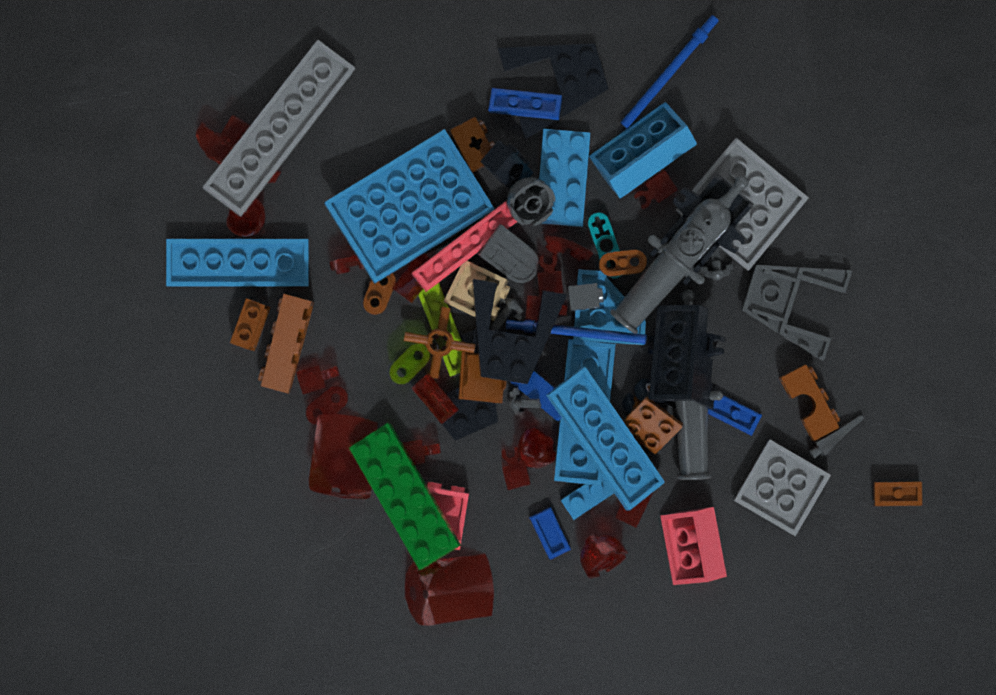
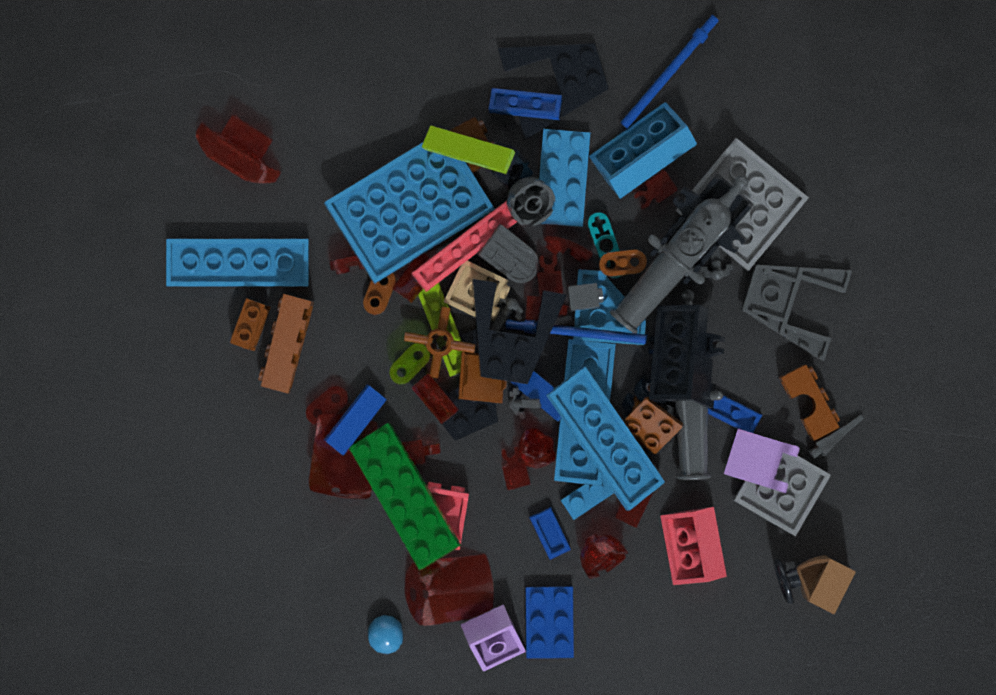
light grey plate [203,40,355,217] -> none
clear red hair [226,199,266,237] -> none
clear red plate [296,365,340,395] -> none
dark orange plate [873,481,922,506] -> none
none -> blue tile [324,384,387,456]
none -> dark azure hair [368,615,403,654]
none -> lime tile [422,126,515,174]
none -> lavender slope [461,605,526,672]
none -> blue plate [526,586,574,658]
none -> lavender flag [724,429,800,493]
none -> medium nougat piece [773,555,856,614]

